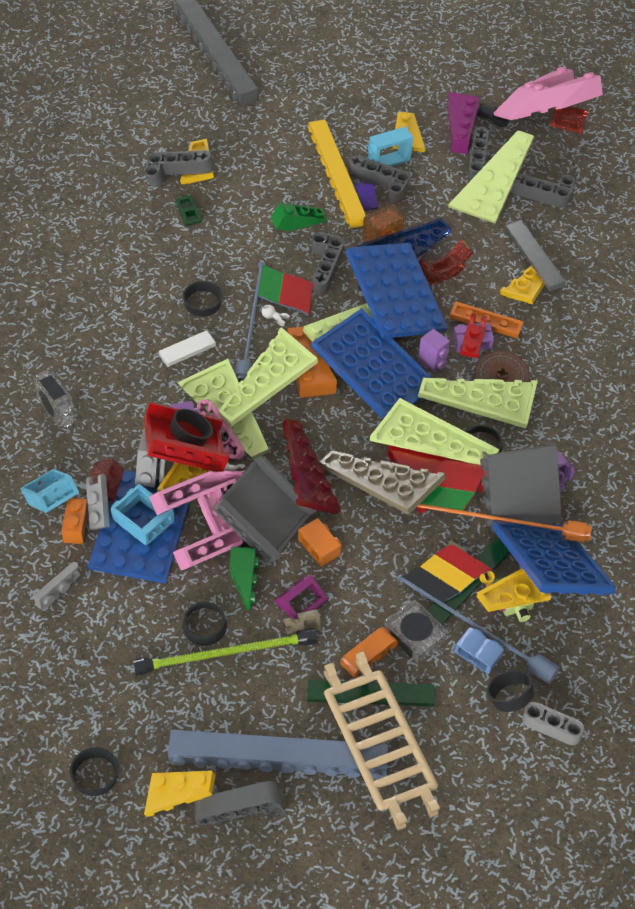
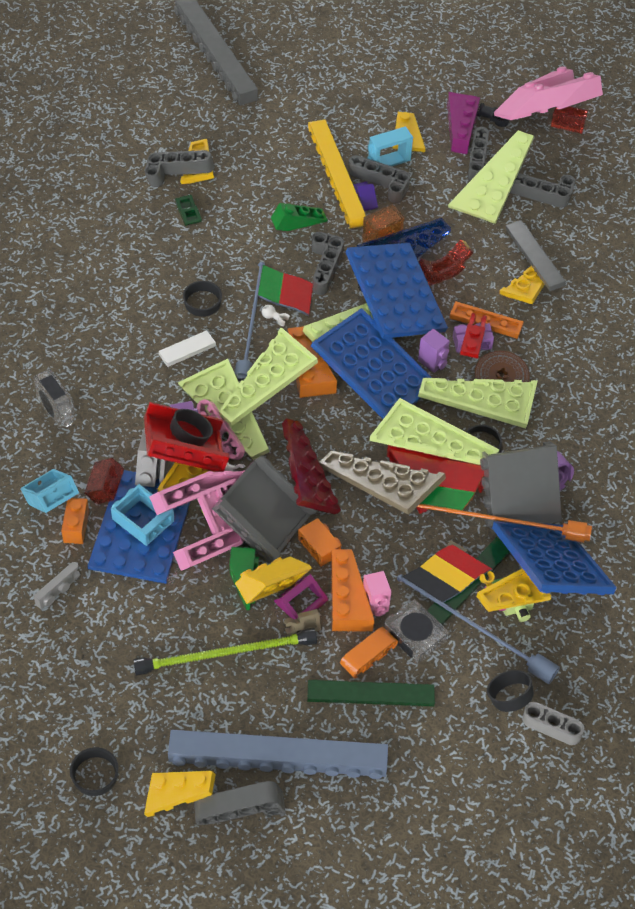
light grey hinge [86,474,110,530] -> none
black tyre [182,602,227,646] -> none
tan bar [324,652,440,830] -> none
medium blue brick [454,627,504,674] -> none
none -> yellow slope [235,557,312,604]
none -> orange wedge [331,549,374,631]
none -> bright pink brick [363,571,391,616]

